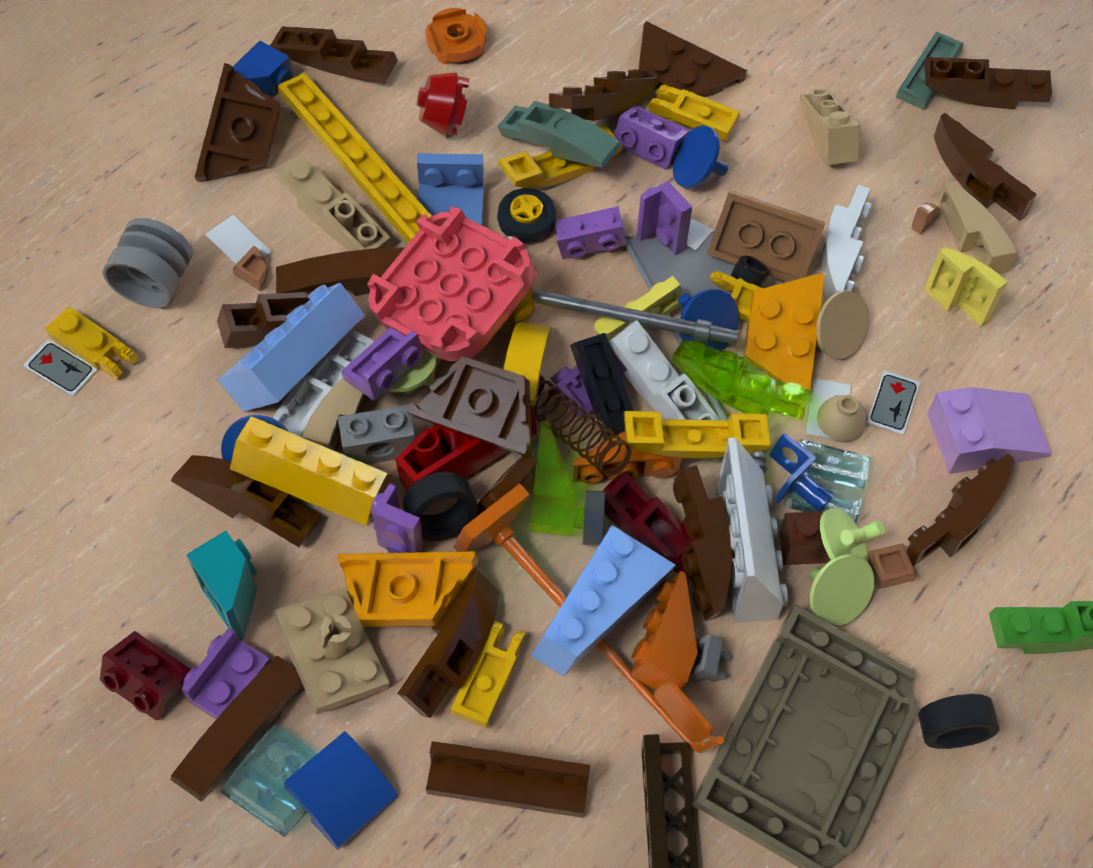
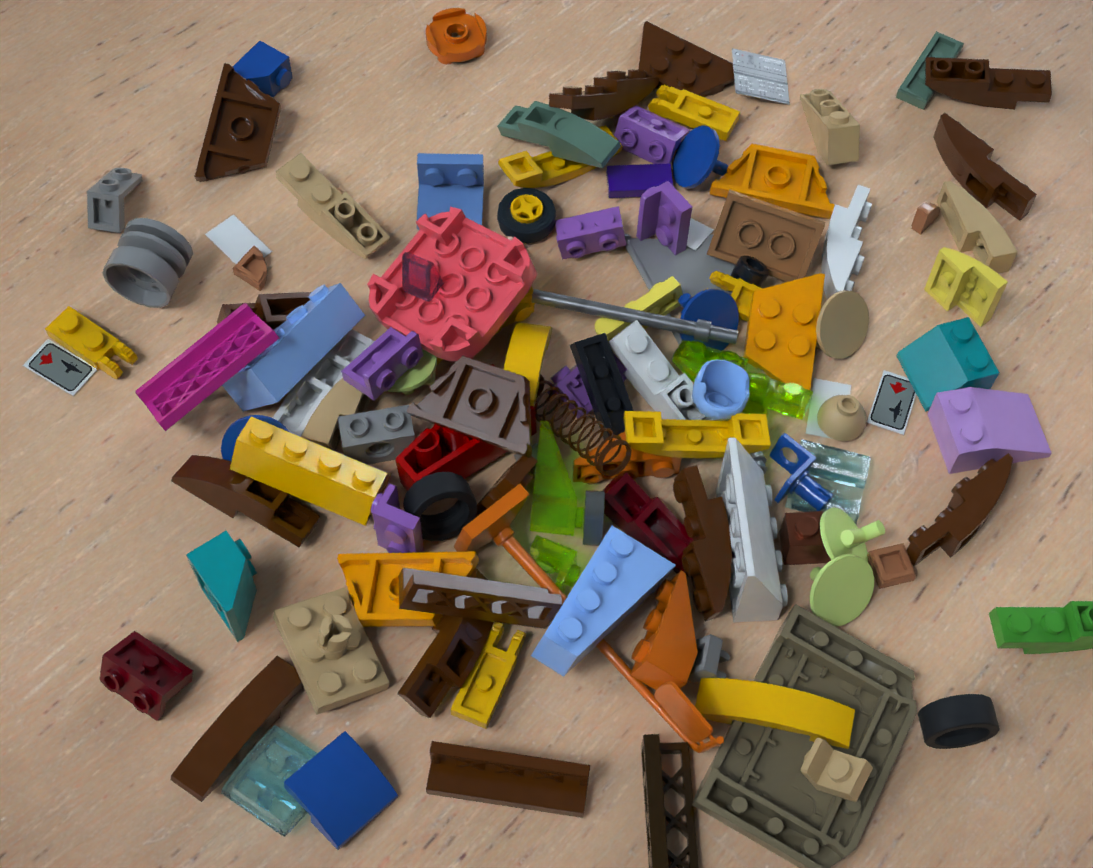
medium lavender bracket [182,628,271,719] -> none
reddish brown slope [270,26,398,83] -> none
reddish brown slope [276,247,405,296] -> none
yellow plate [278,73,432,243] -> none
red cone [416,72,469,135] -> none
none -> light grey bracket [87,168,142,233]
none -> dark pink fence [135,303,279,431]
none -> reddish brown fence [398,567,562,629]
none -> clear pink slope [402,252,444,302]
none -> clear neon green bracket [530,535,581,593]
none -> dark purple tile [606,163,673,198]
none -> light blue hair [692,359,750,421]
none -> yellow slope [695,678,855,749]
none -> light orange wing [710,143,835,219]
none -> light grey sticker [732,48,790,105]
none -> tan bracket [801,738,873,802]
none -> teal slope [896,317,1000,412]

